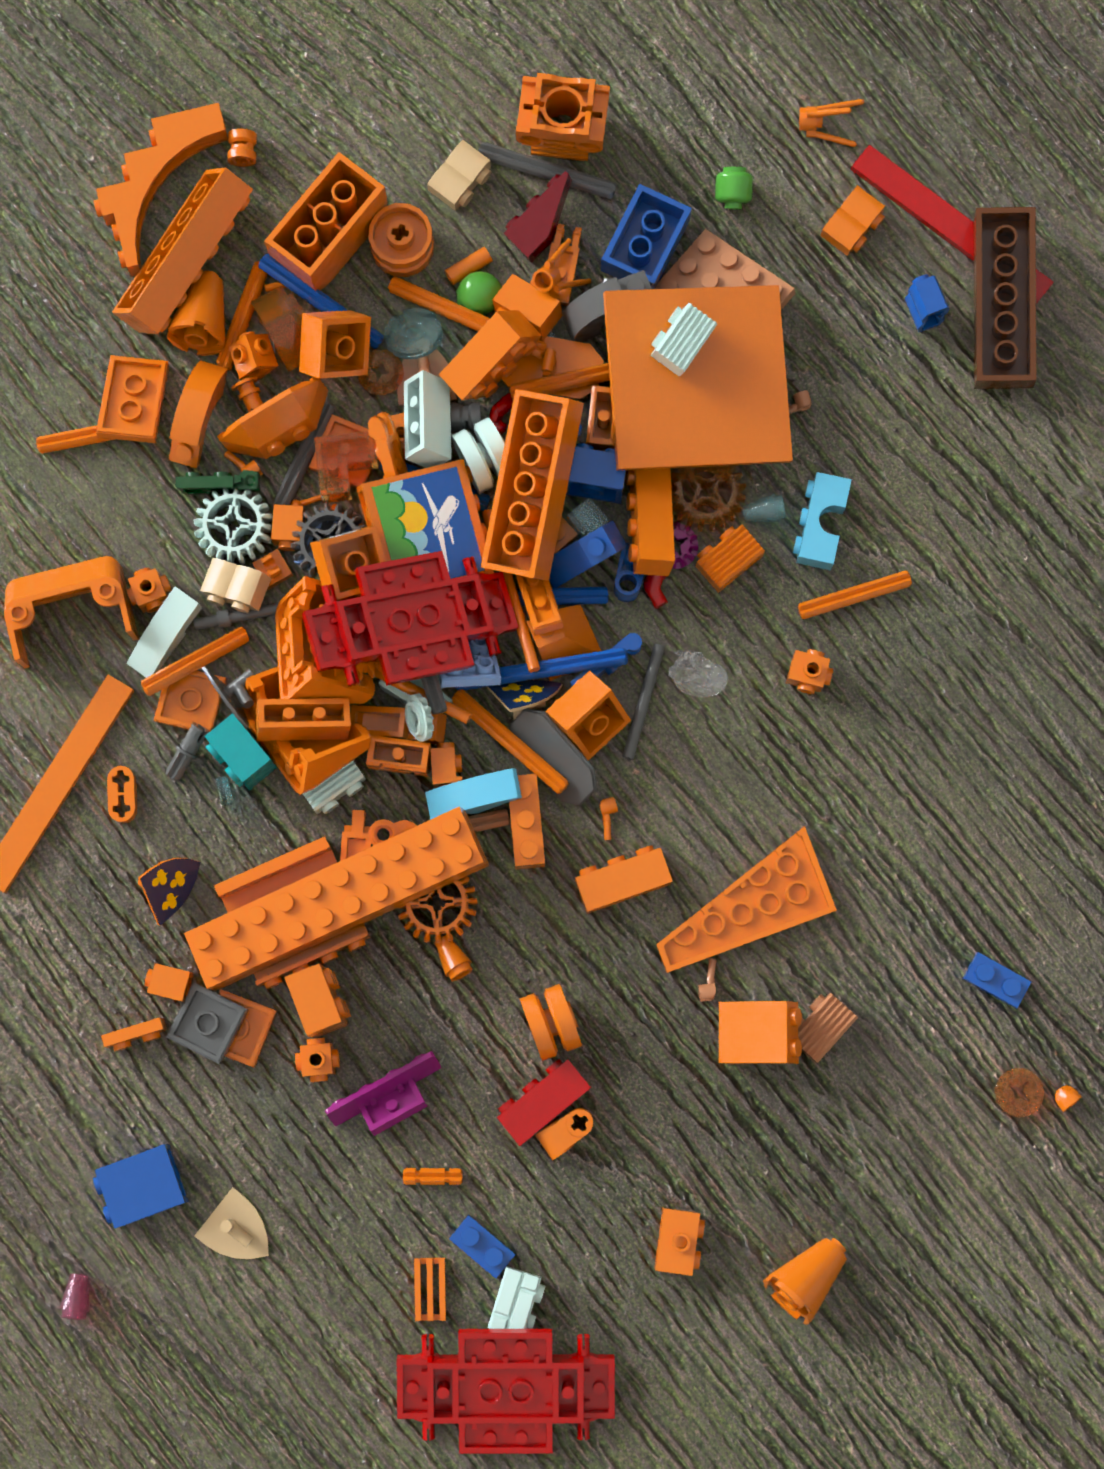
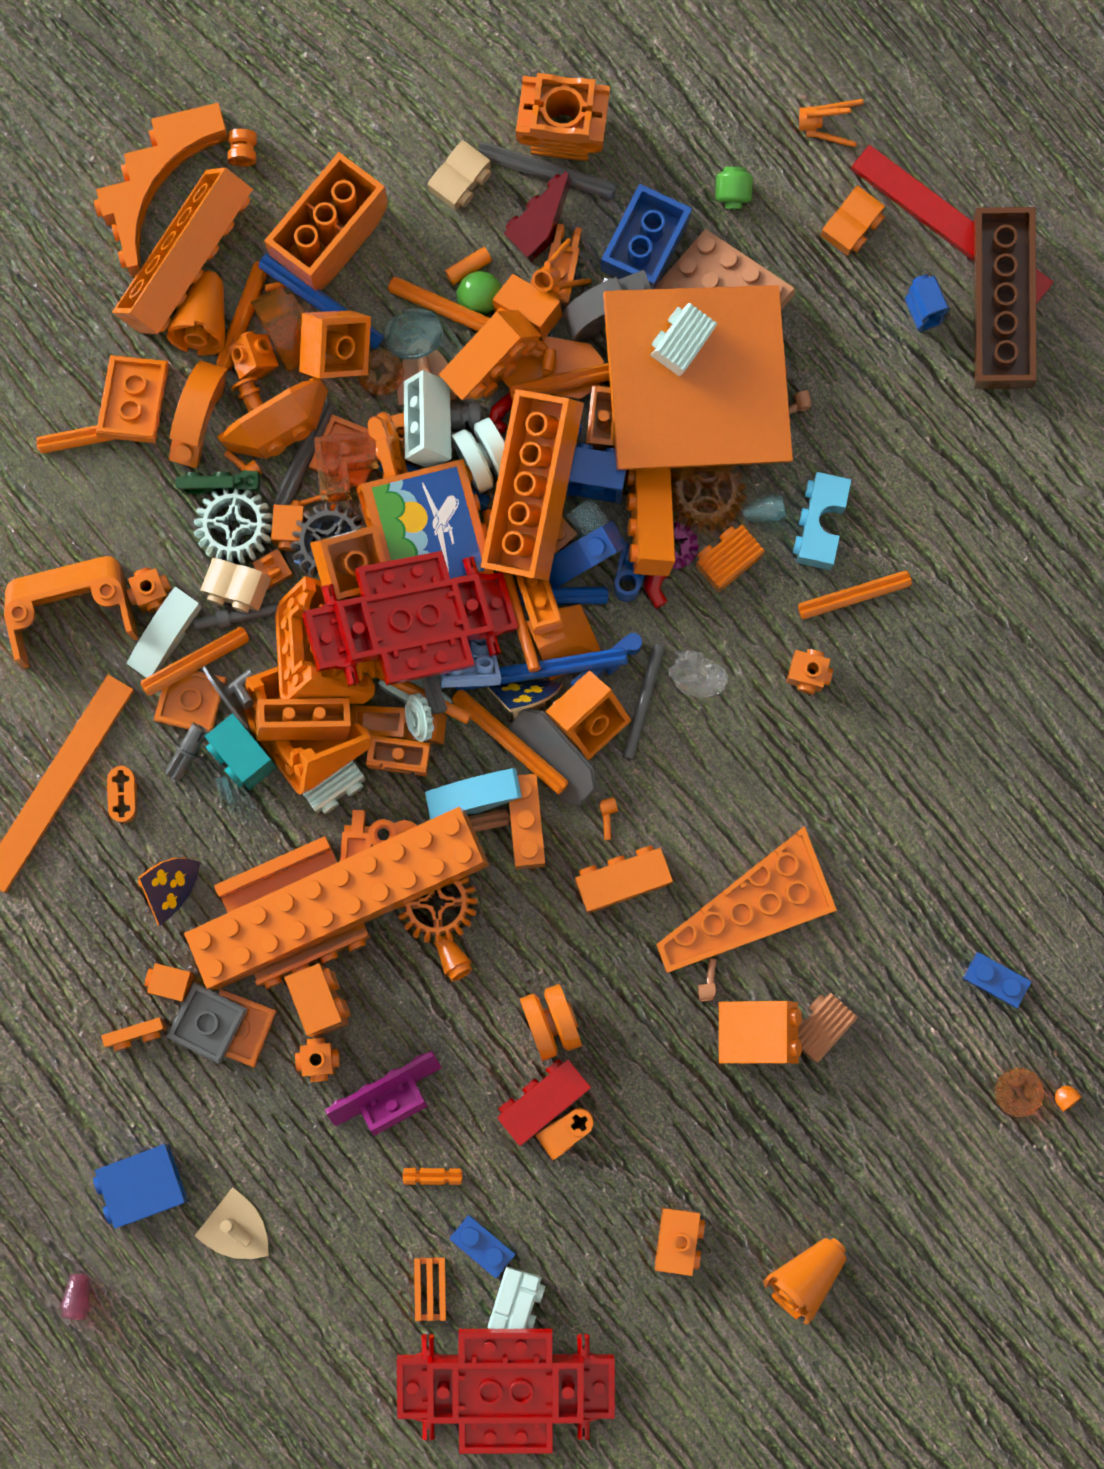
orange wheel [368,203,434,277] -> none
orange brick [430,742,463,788] -> none

